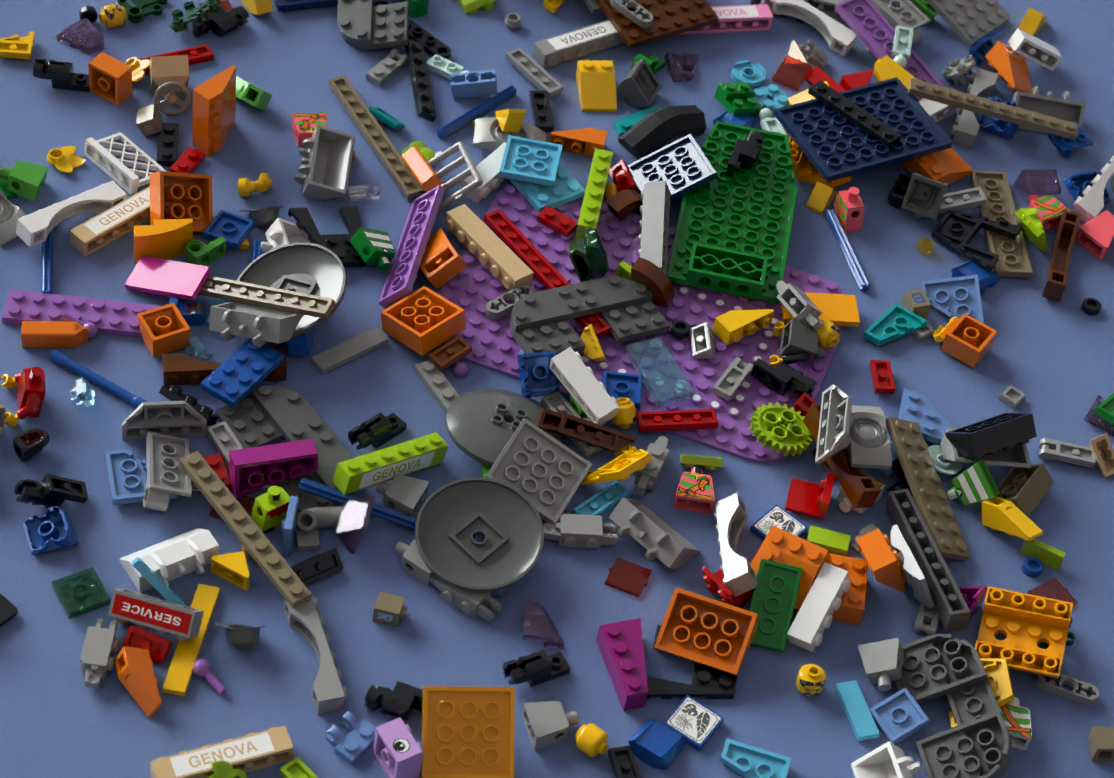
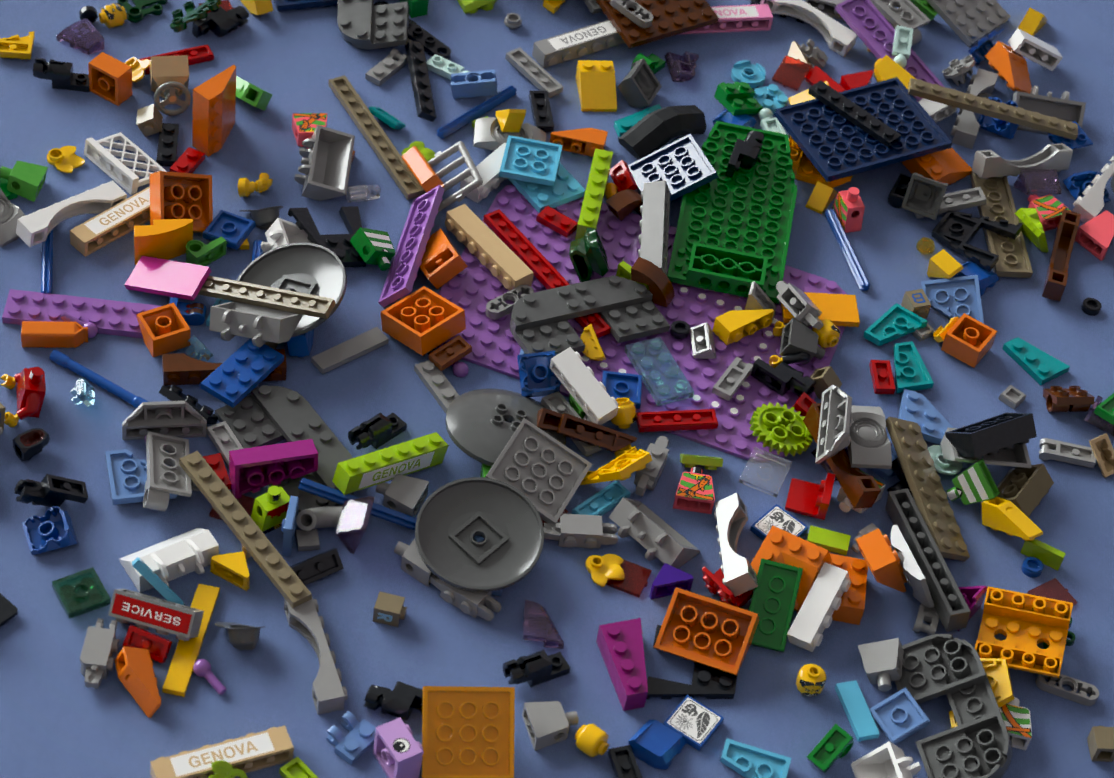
none -> yellow plate [585,554,625,587]
none -> dark purple slope [649,563,694,599]
none -> clear plate [739,447,792,498]
none -> light grey slope [745,281,776,320]
none -> green plate [807,724,854,773]
none -> dark tan brick [810,366,842,399]
none -> teal wing [893,341,934,393]
none -> yellow slope [927,249,964,279]
none -> light grey arch [972,143,1073,179]
none -> teal wing [1002,337,1070,385]
none -> reddish brown plate [1043,386,1095,412]

